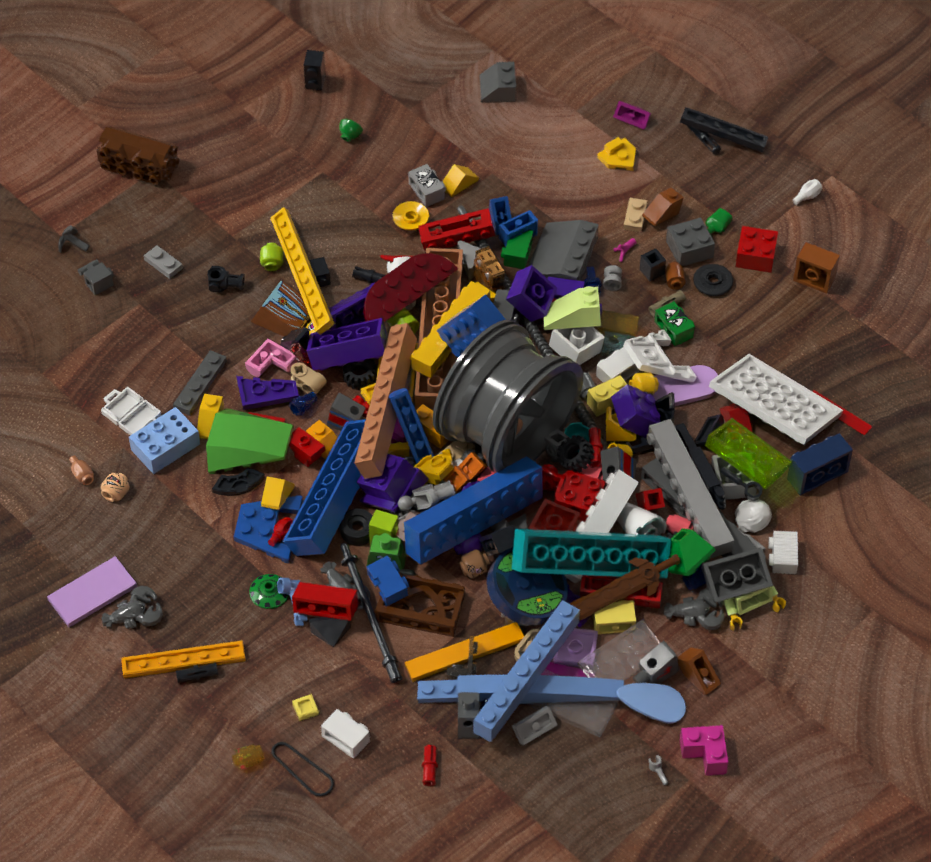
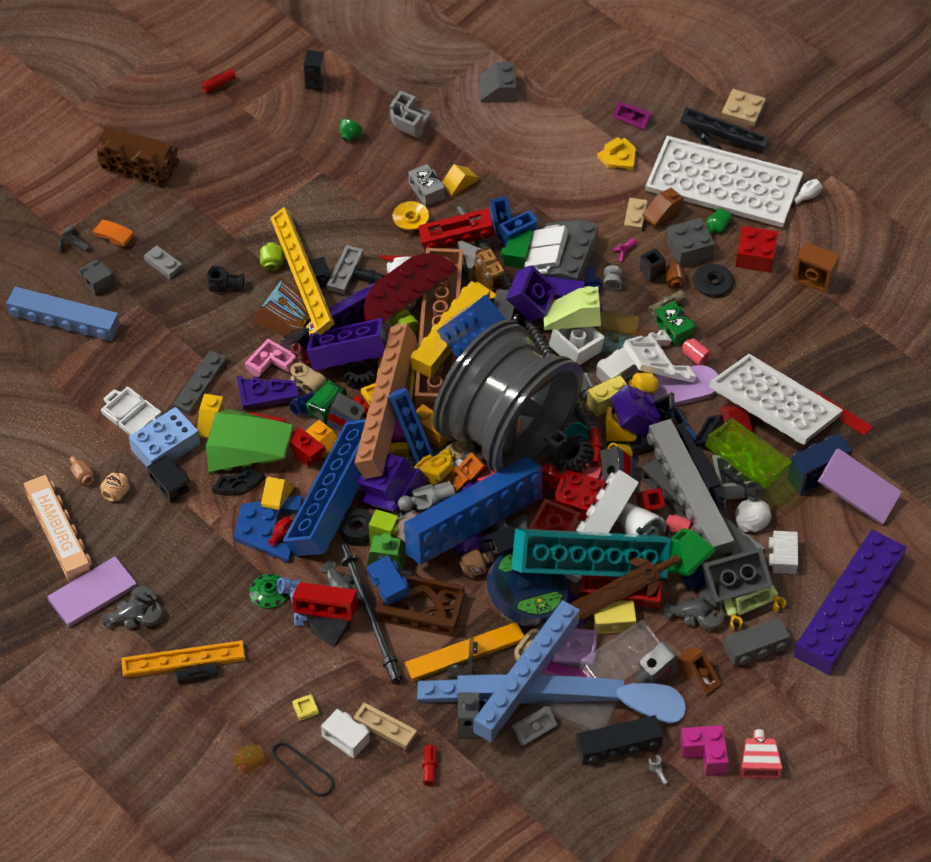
none -> medium blue brick [6,287,120,341]
none -> light nougat brick [23,475,92,582]
none -> orange slope [92,220,135,246]
none -> black brick [147,455,190,503]
none -> red pin [201,69,236,93]
none -> piece [307,380,347,424]
none -> light grey plate [327,245,363,294]
none -> tan plate [353,703,417,750]
none -> light grey brick [390,91,431,138]
none -> white piece [524,224,568,274]
none -> black brick [575,715,663,765]
none -> white plate [645,136,803,228]
none -> dark blue piece [674,406,696,442]
none -> coral brick [682,338,712,365]
none -> tan plate [721,89,766,127]
none -> dark grey brick [723,617,791,667]
none -> coral torso [740,730,782,779]
none -> dark purple brick [793,529,907,676]
none -> lavender tile [818,449,902,525]

